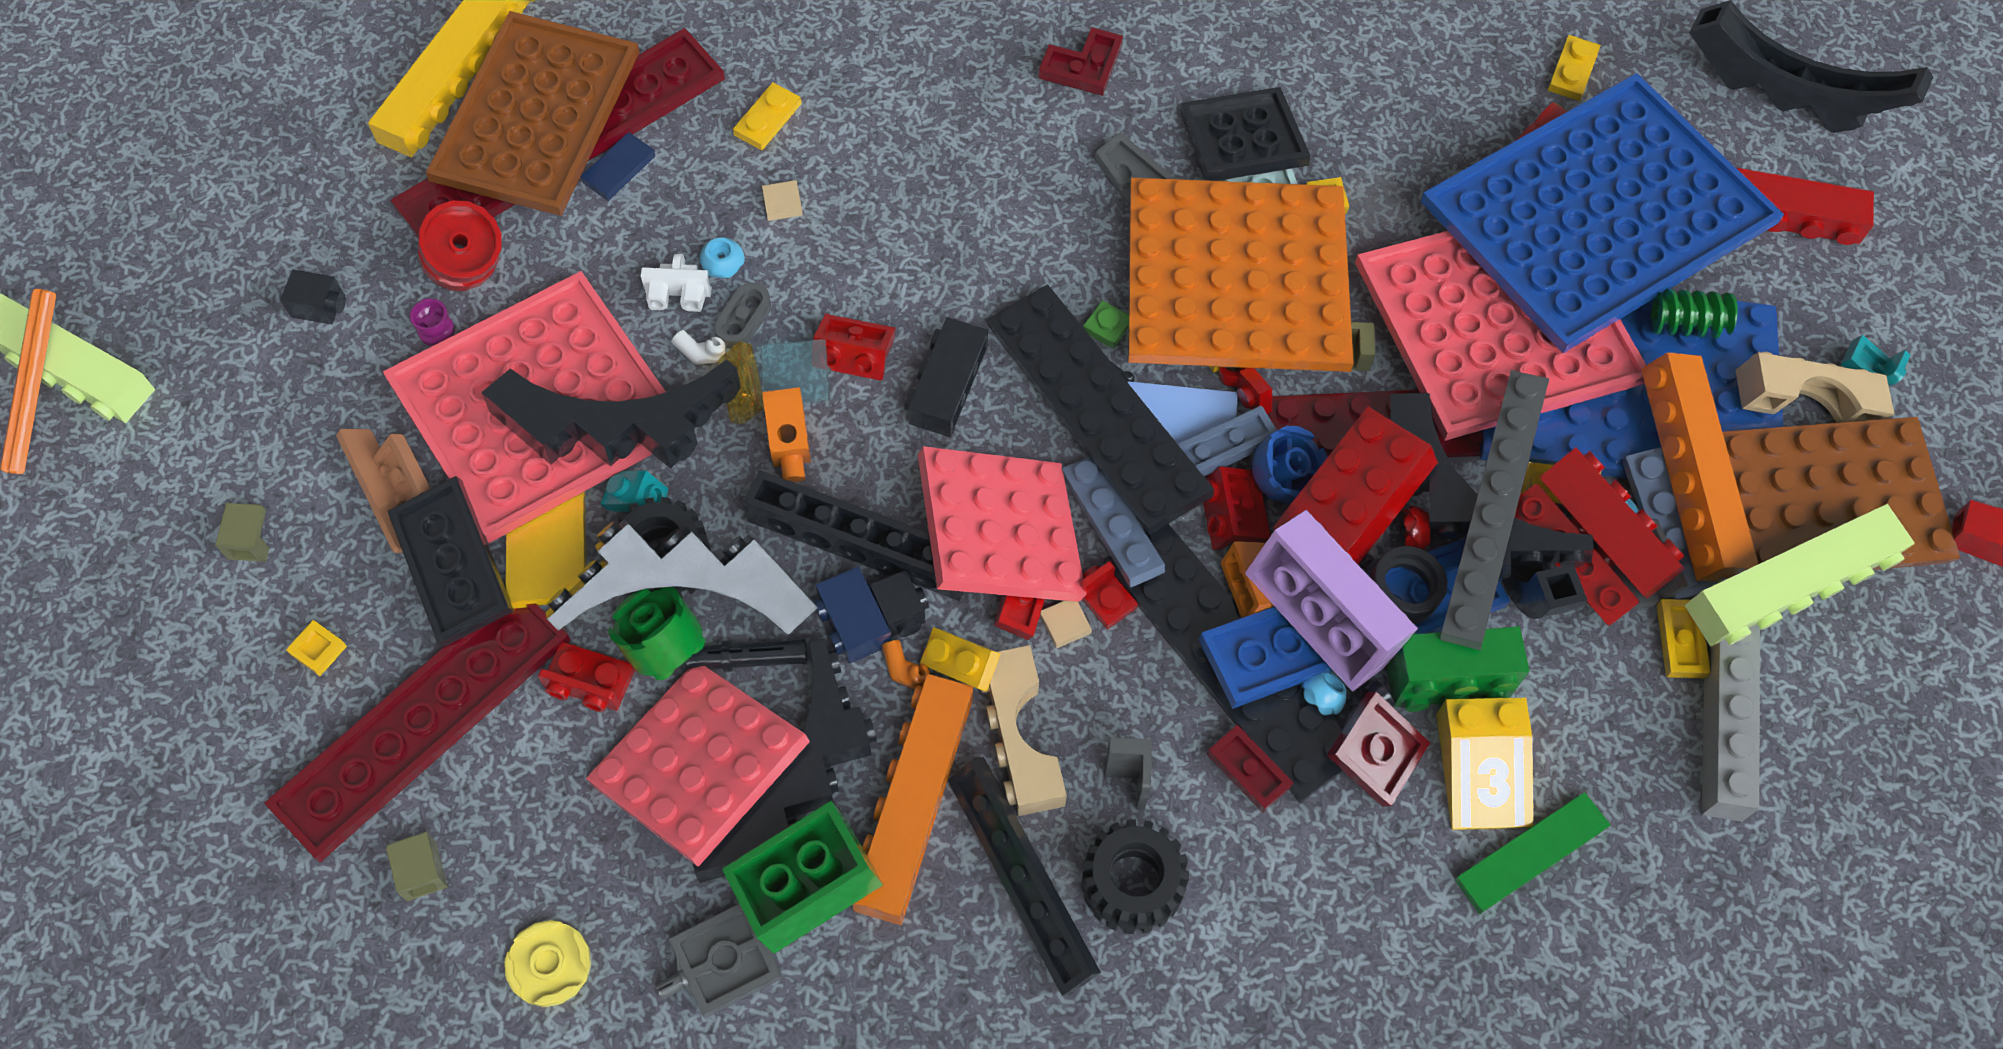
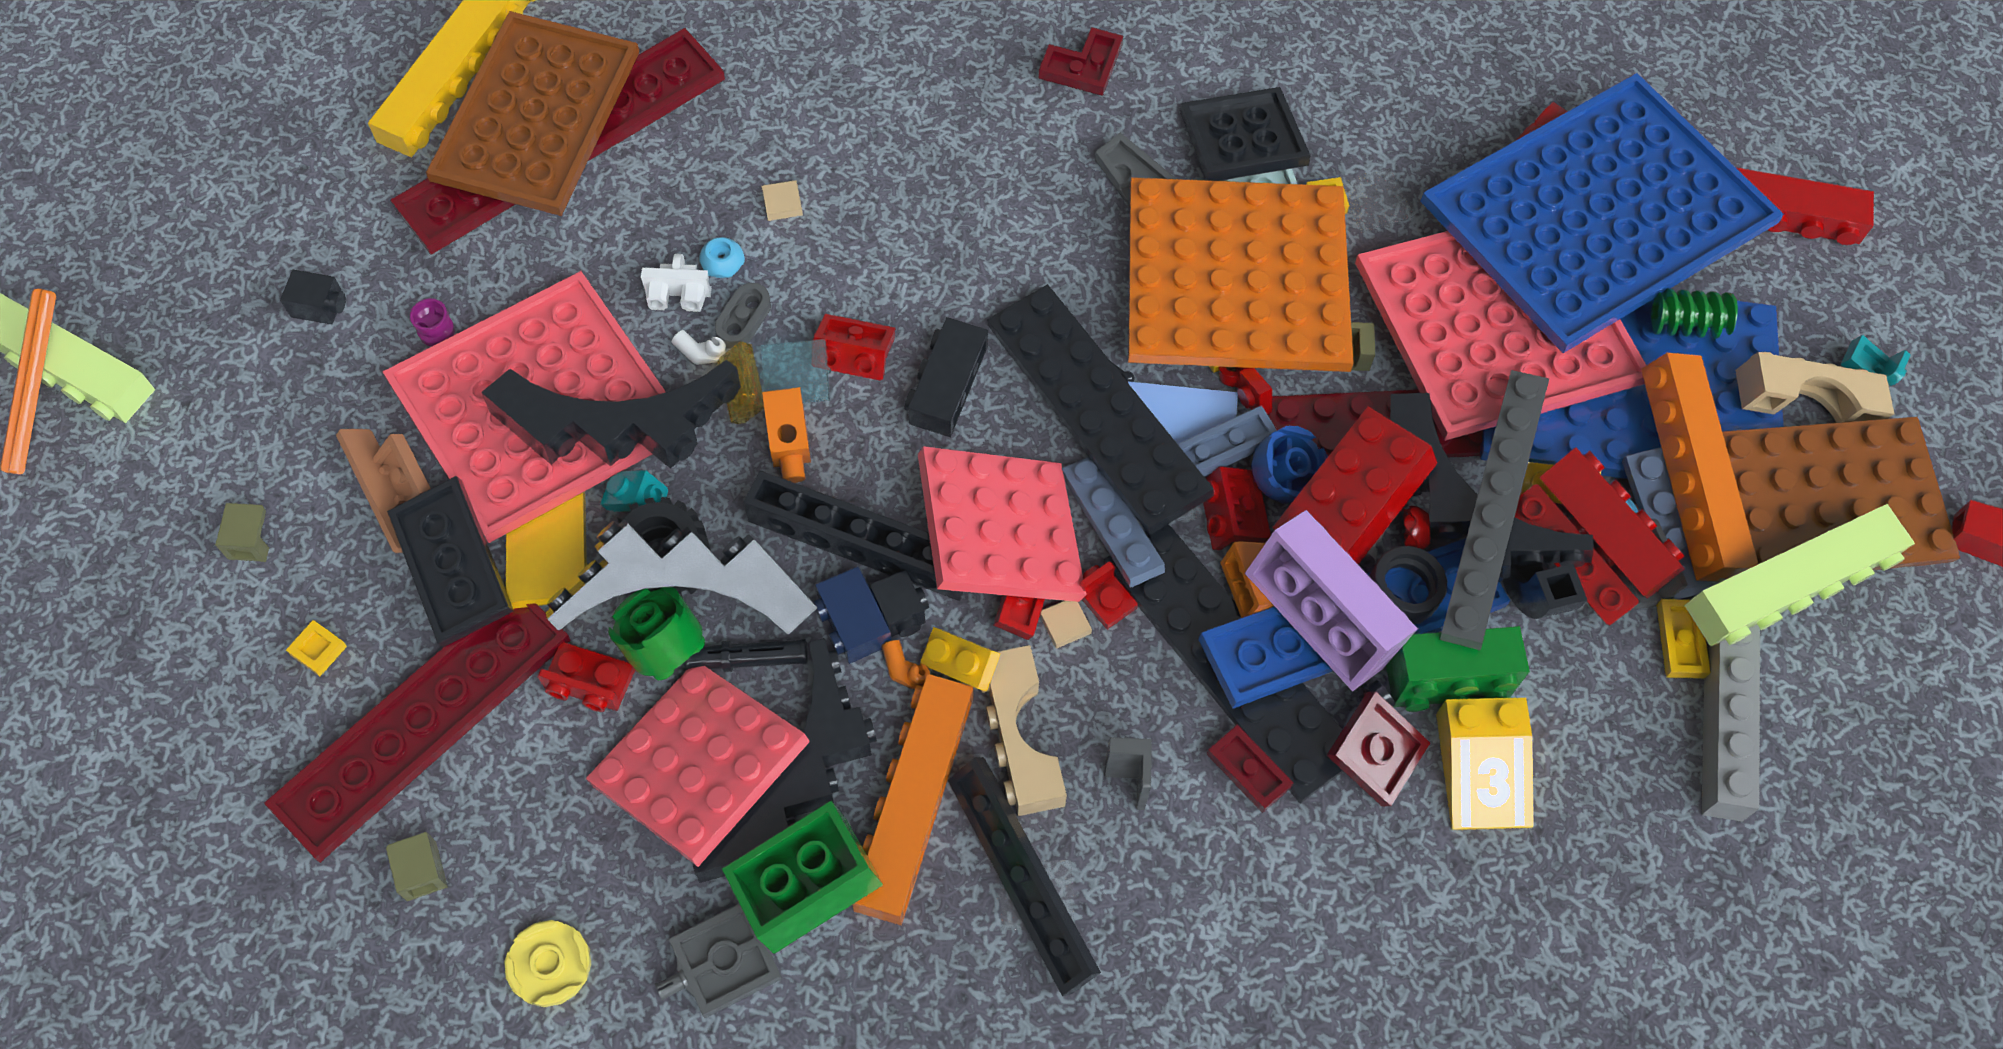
red wheel [418,200,502,291] -> none
dark blue tile [581,132,656,201] -> none
yellow plate [733,82,802,150] -> none
black tyre [1081,819,1189,935] -> none
bright green plate [1083,300,1129,349] -> none
medium azure plate [1300,672,1346,715] -> none
green tile [1454,792,1611,914] -> none
yellow plate [1547,35,1601,101] -> none
black arch [1689,0,1933,133] -> none

